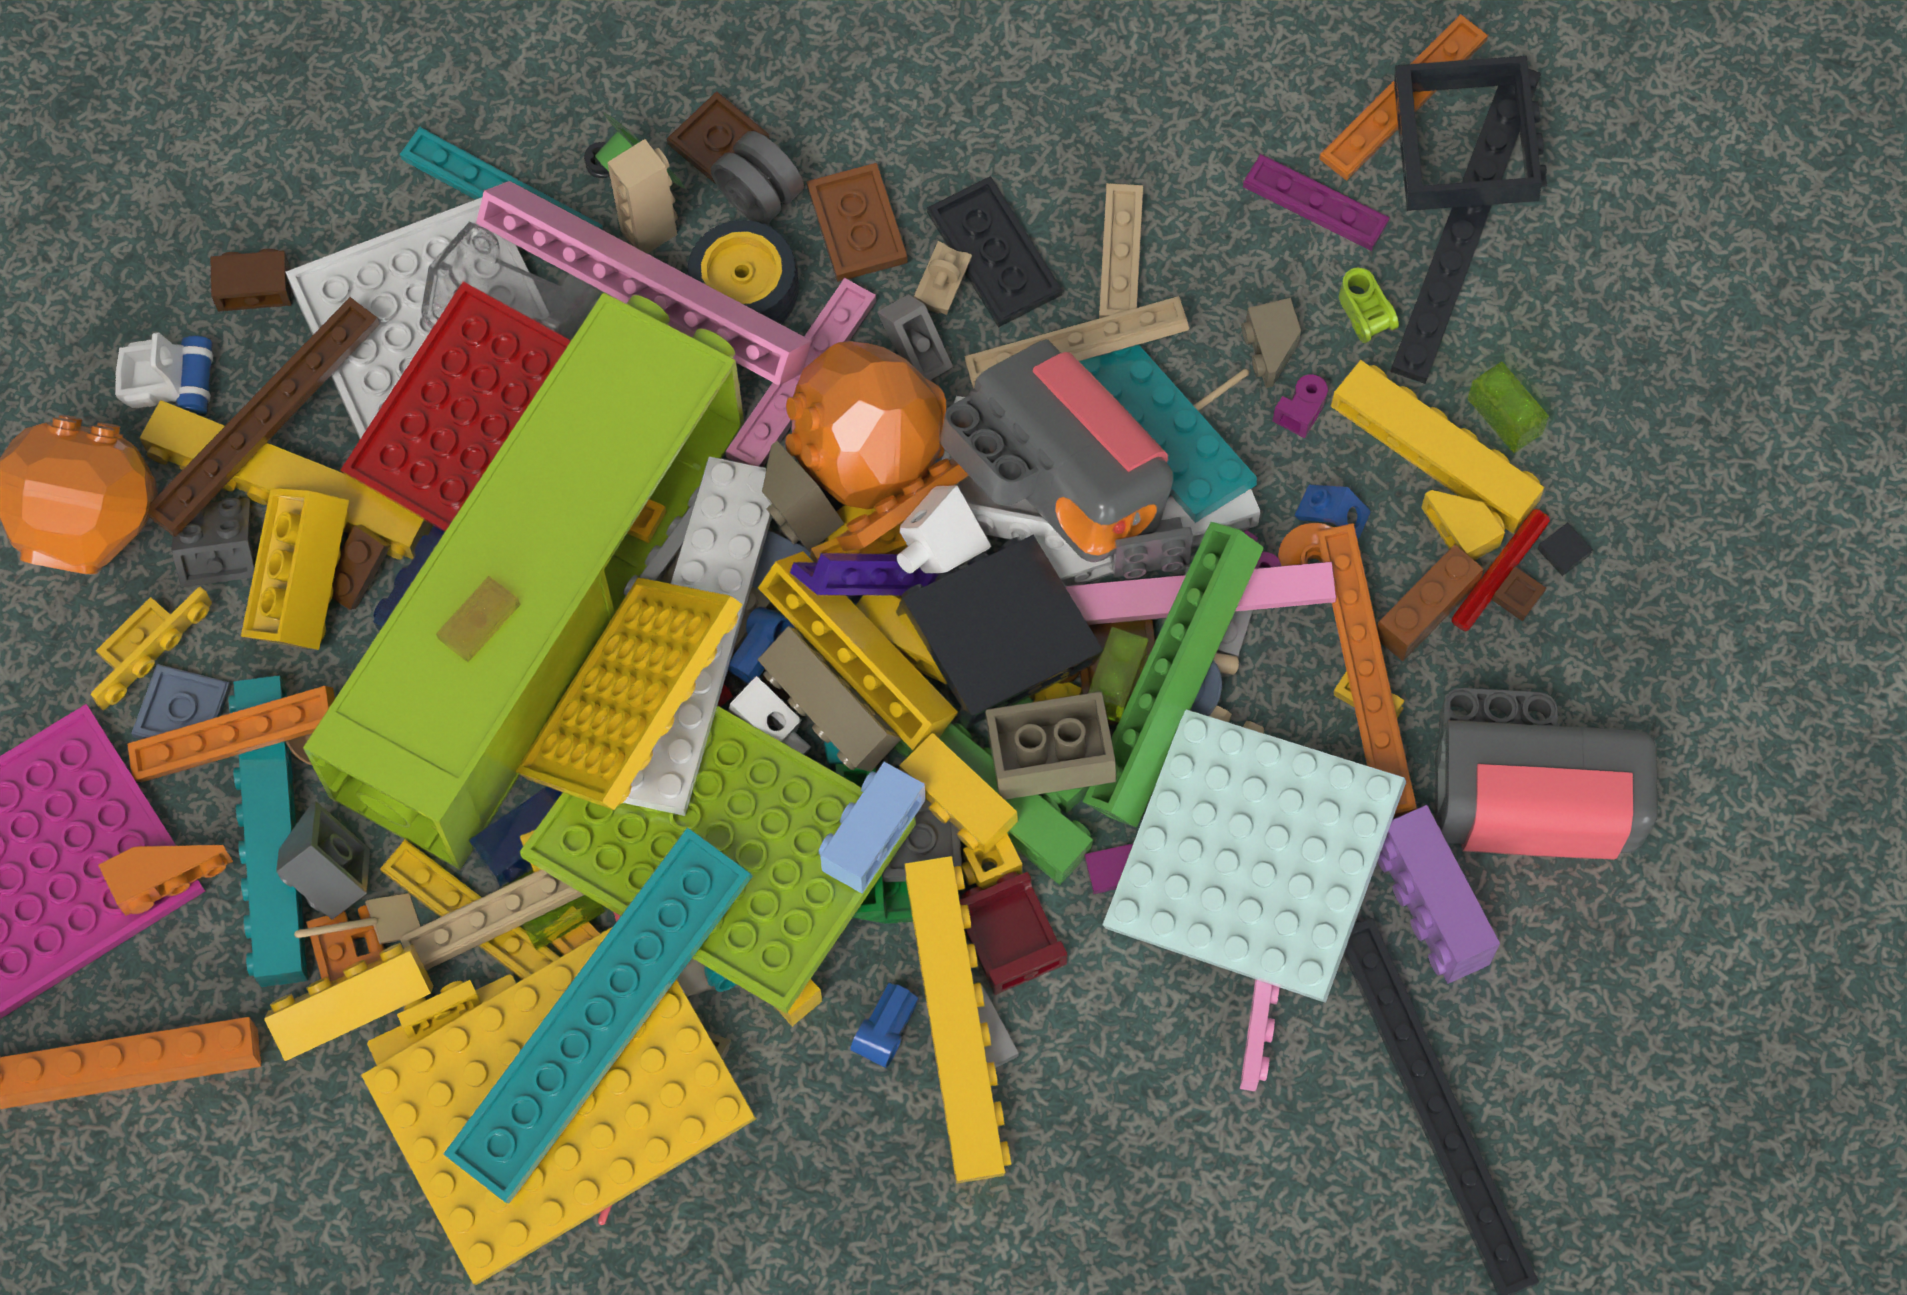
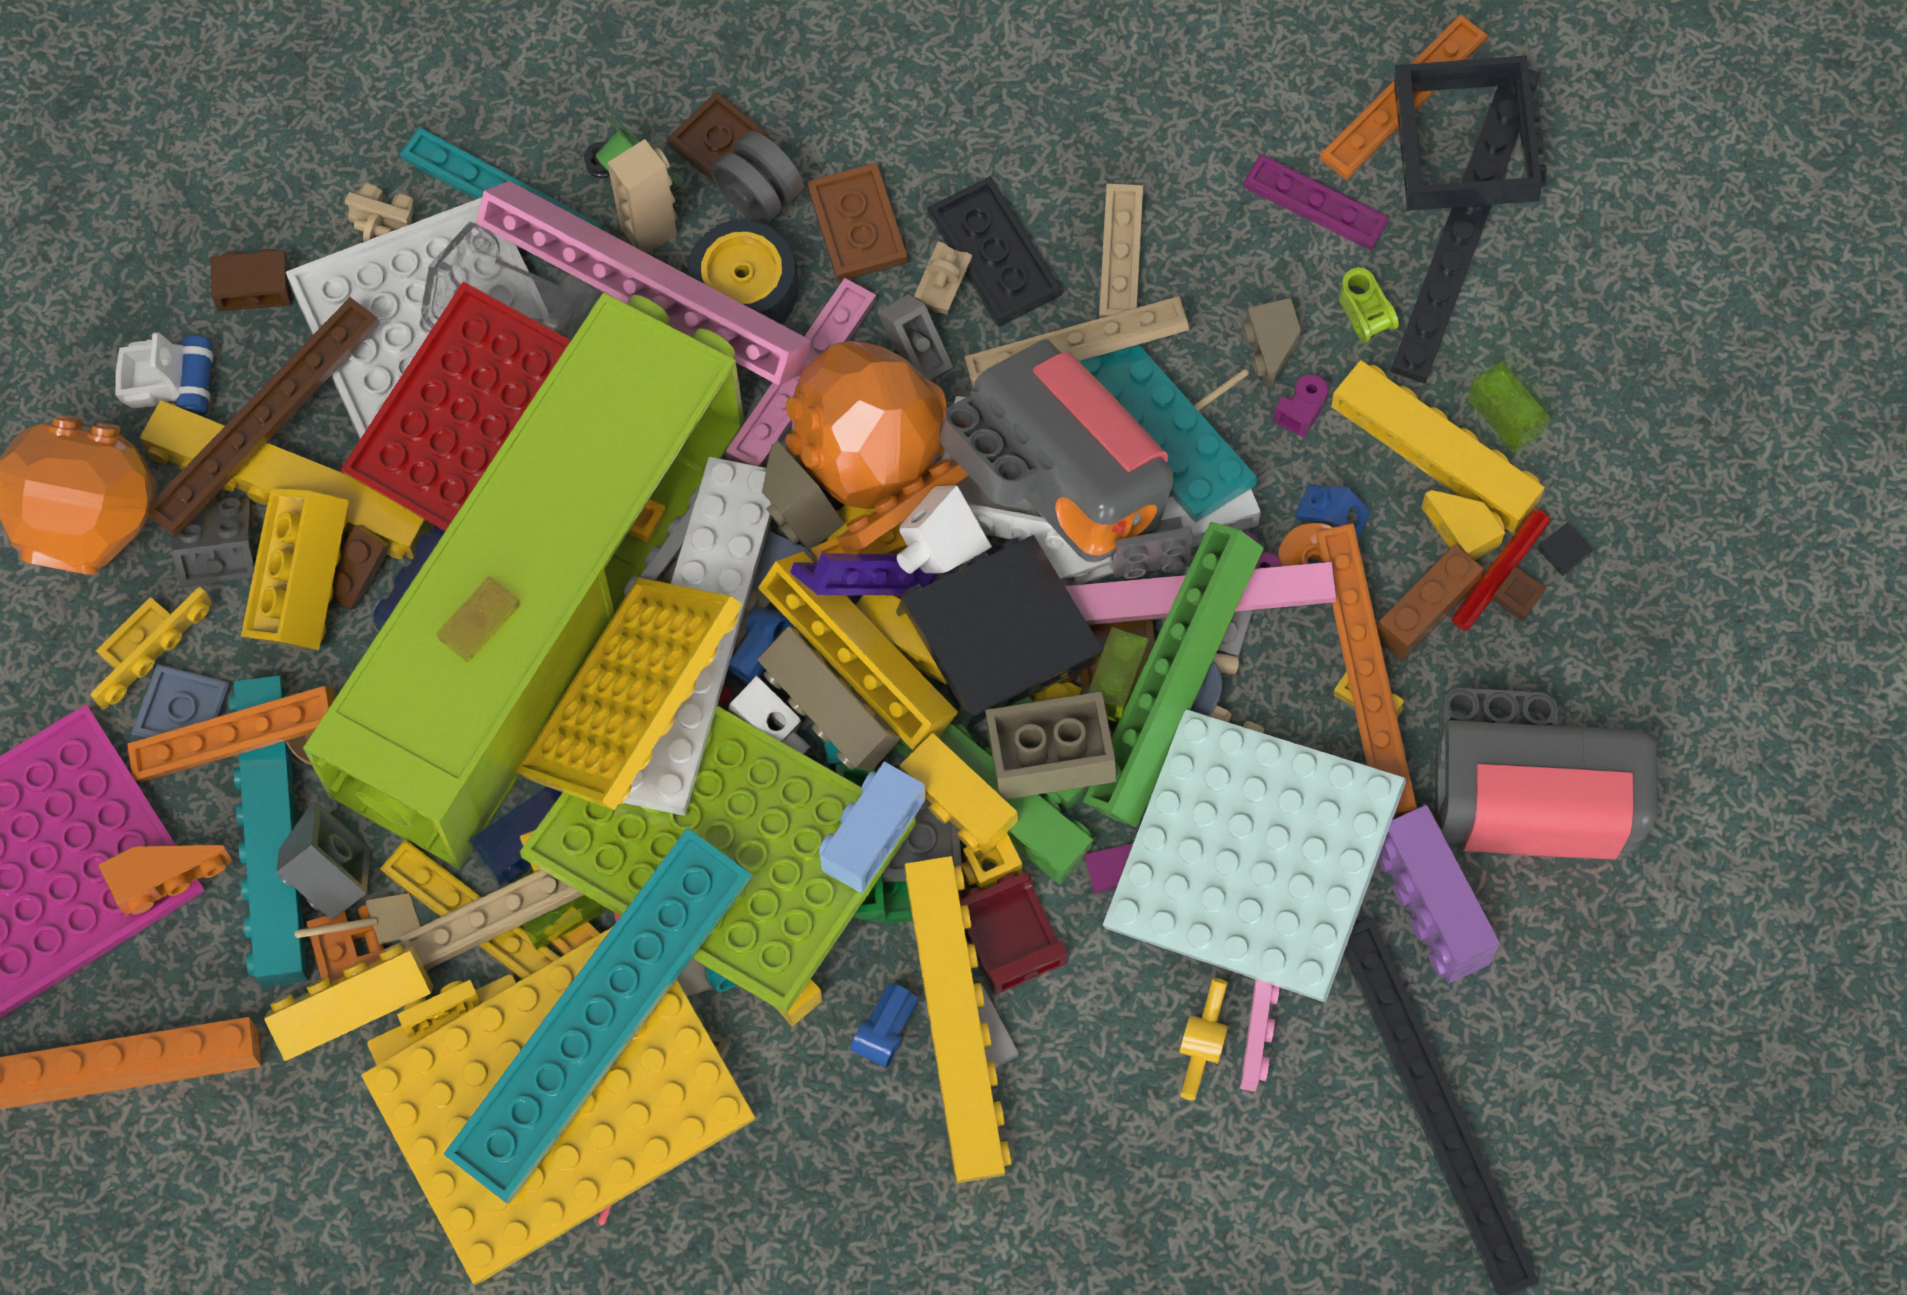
none -> tan hips [345,183,415,242]
none -> yellow piece [1179,978,1228,1100]

